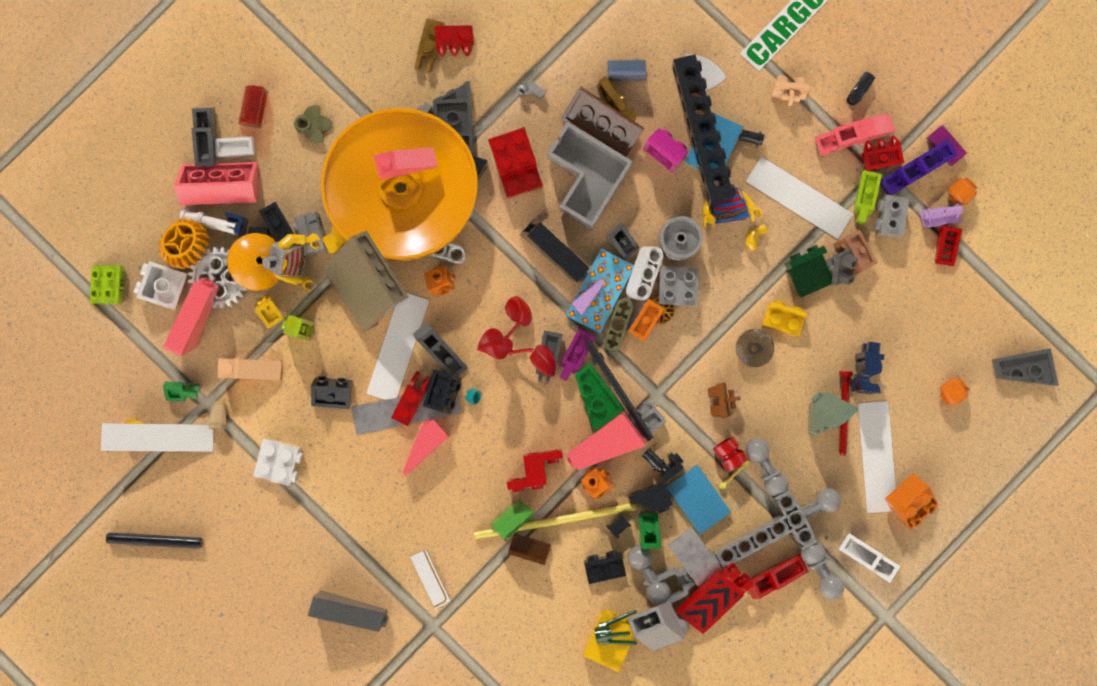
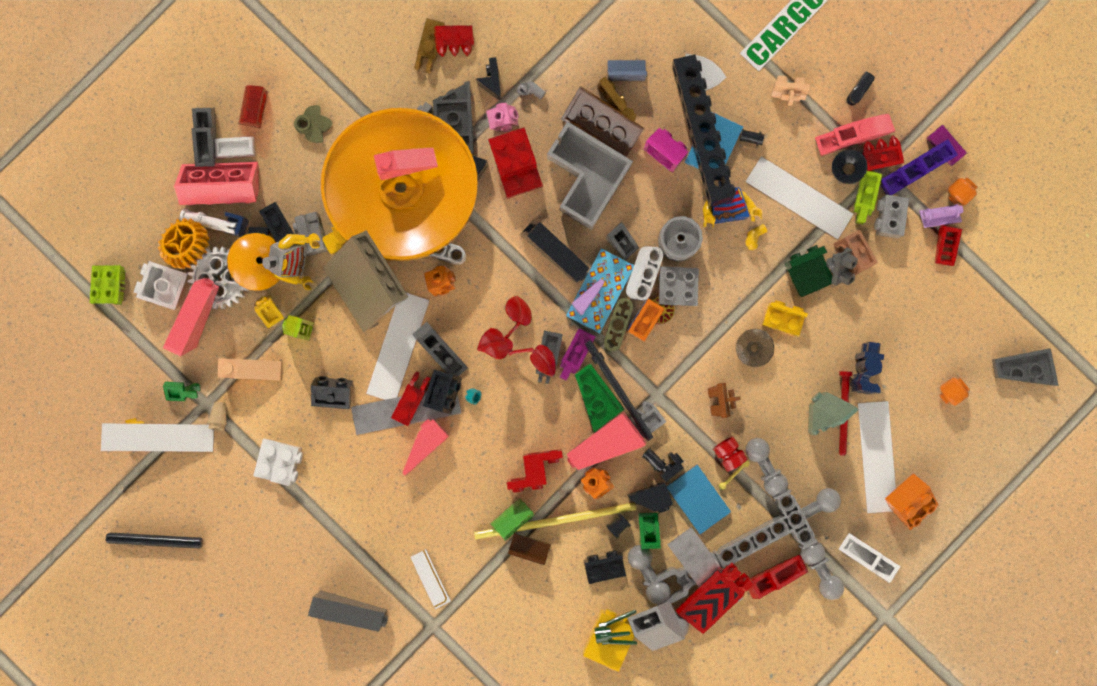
none -> black slope [476,57,501,100]
none -> bright pink brick [486,103,519,132]
none -> black piece [832,149,867,184]

